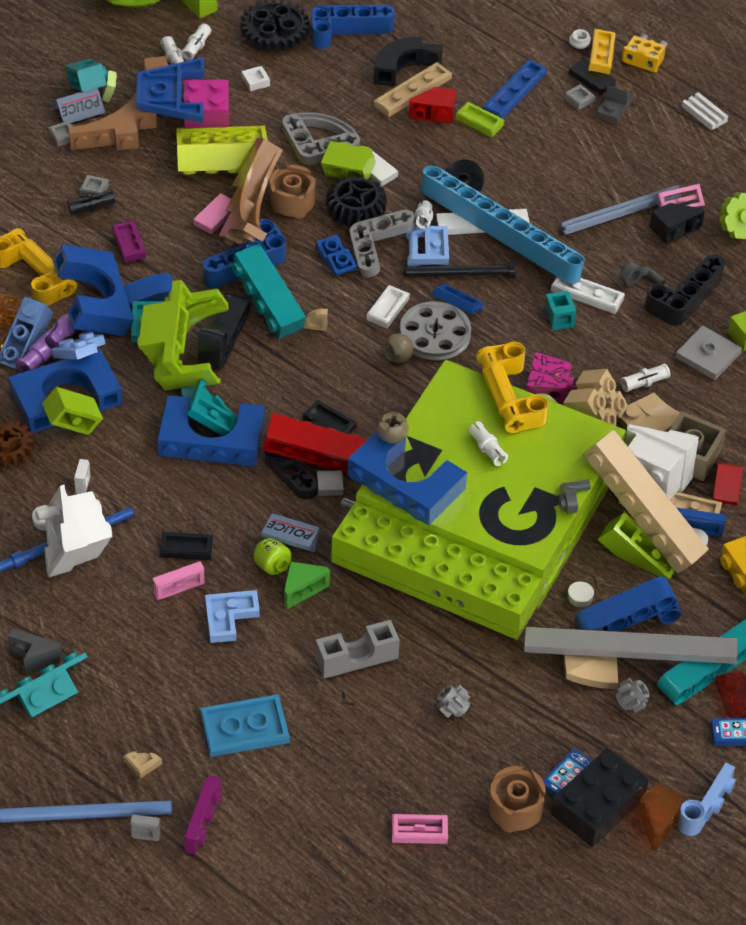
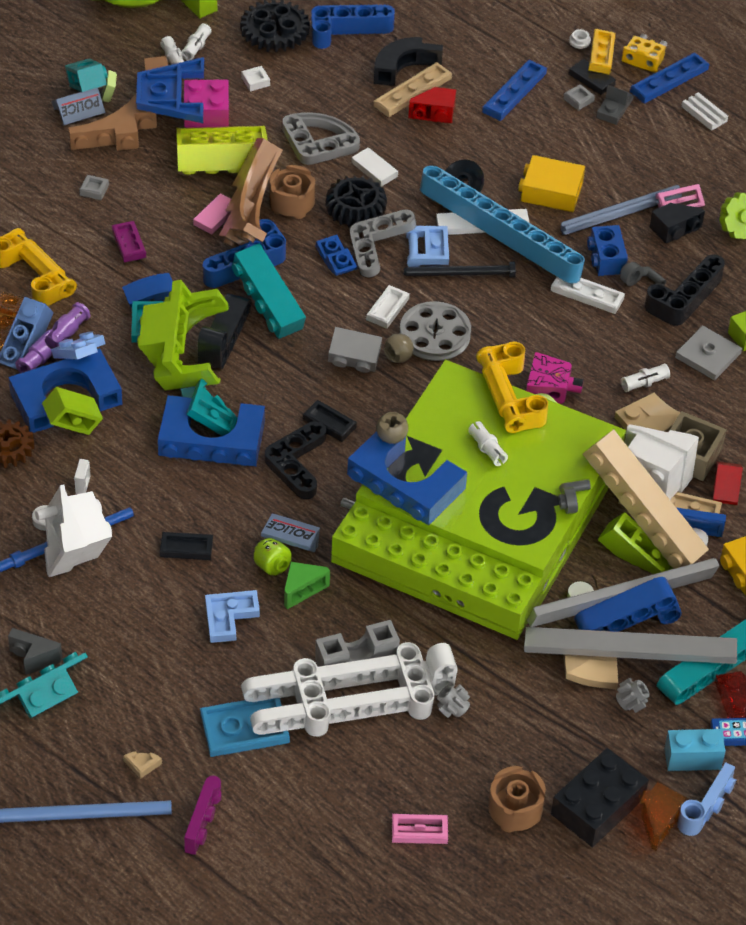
light grey tile [48,121,73,147] -> none
blue arch [53,244,134,336] -> none
black pin [67,189,115,215] -> none
light grey tile [130,814,161,841] -> none
bright pink tile [153,561,204,600] -> none
red brick [262,413,368,474] -> none
tan tile [303,309,328,331] -> none
light grey tile [317,470,344,496] -> none
lime brick [321,141,376,180] -> none
white pin [415,200,433,229] -> none
blue tile [432,284,484,314] -> none
lime tile [455,102,504,137] -> none
tile [543,748,592,797] -> none
teal brick [544,291,577,330] -> none
tan brick [563,369,628,426] -> none
none -> white beam [241,642,457,736]
none -> light grey brick [328,327,382,373]
none -> yellow brick [518,155,585,212]
none -> light grey tile [527,558,720,628]
none -> blue brick [587,225,628,276]
none -> blue tile [630,52,709,104]
none -> medium azure brick [664,729,726,771]

